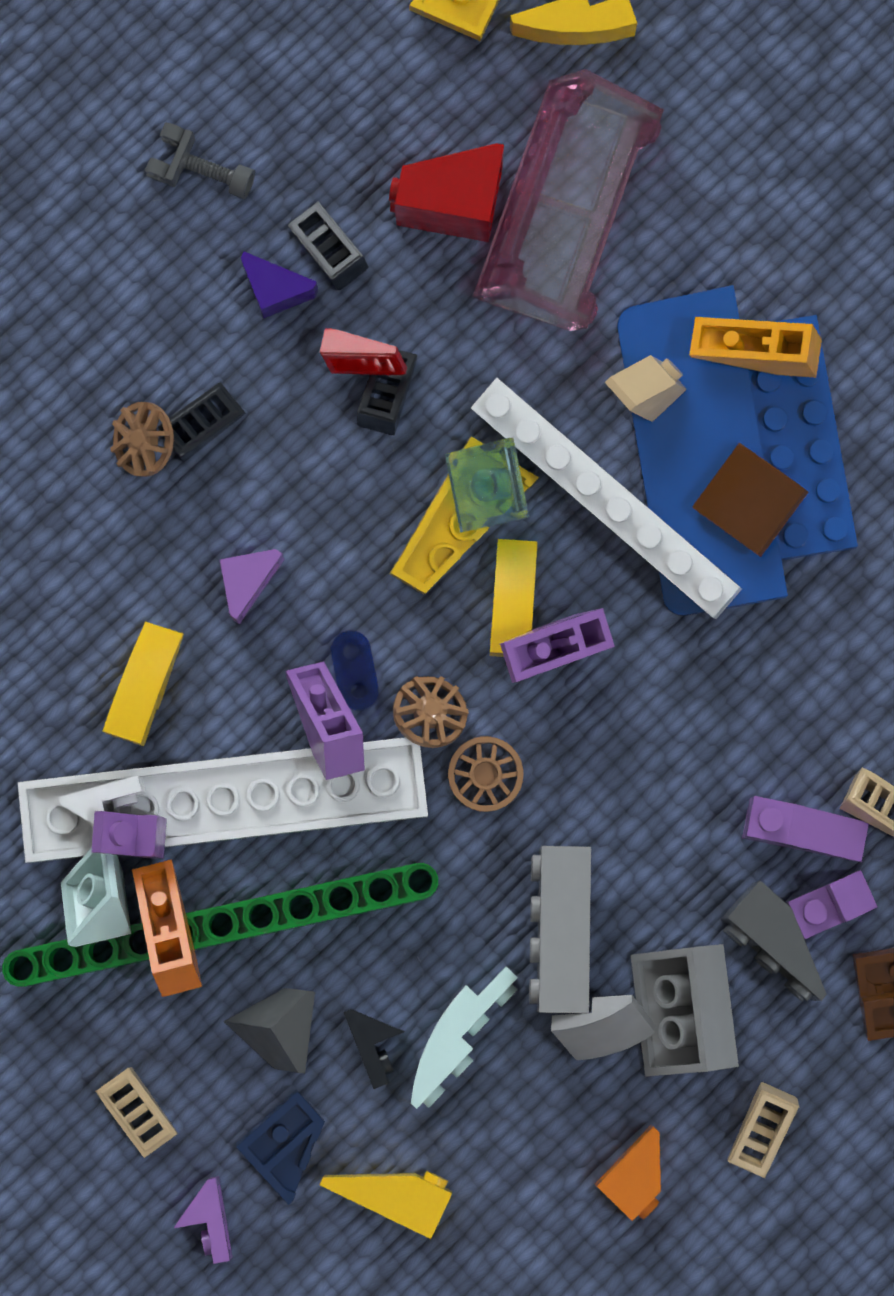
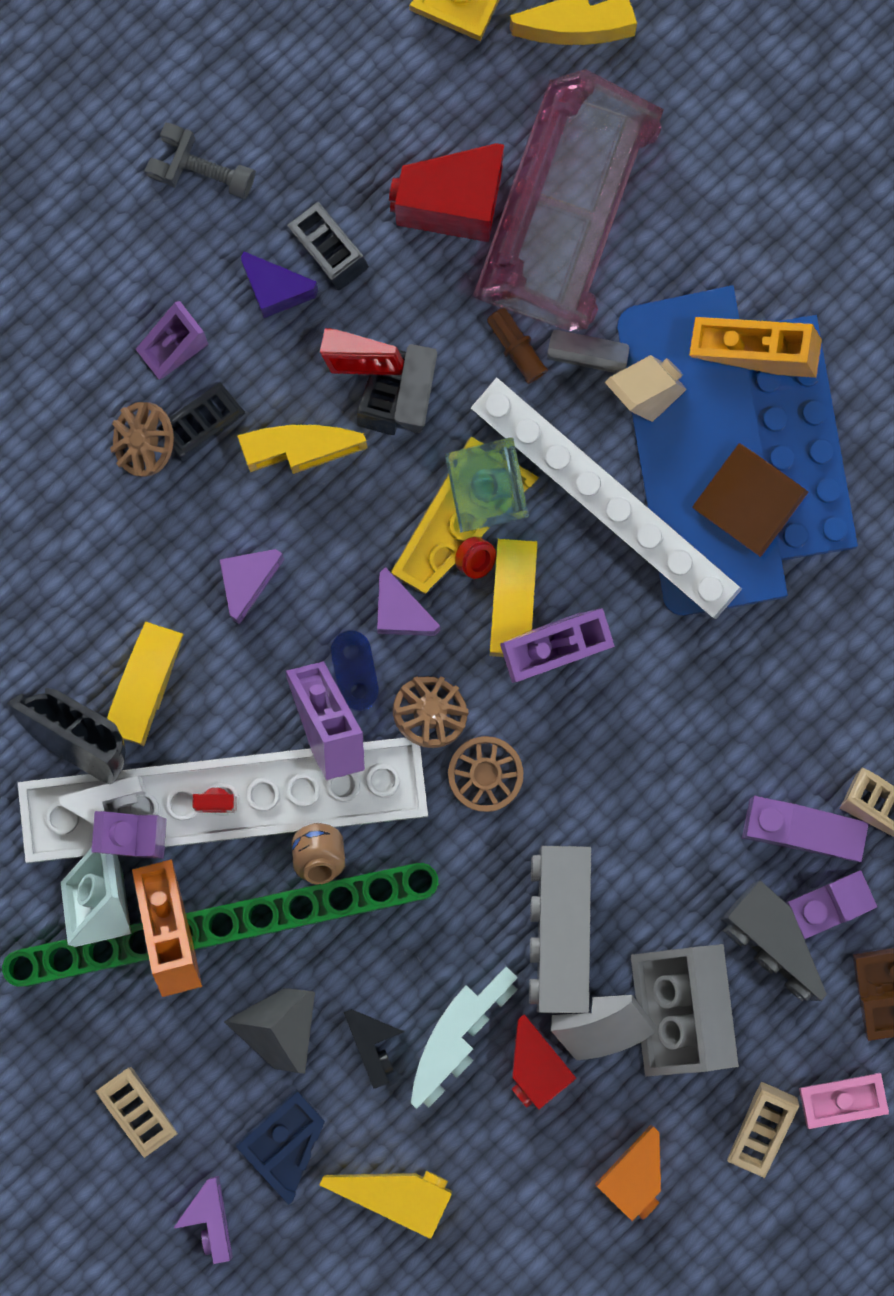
none -> black brick [7,688,126,784]
none -> medium lavender slope [136,301,208,380]
none -> red tile [193,787,237,813]
none -> yellow slope [237,425,367,474]
none -> medium nougat head [292,823,345,884]
none -> medium lavender slope [377,567,440,636]
none -> flat silver slope [395,344,438,433]
none -> red tile [455,536,496,579]
none -> reddish brown axle [487,308,548,384]
none -> red slope [512,1014,577,1110]
none -> flat silver slope [547,330,629,373]
none -> bright pink plate [799,1073,889,1129]

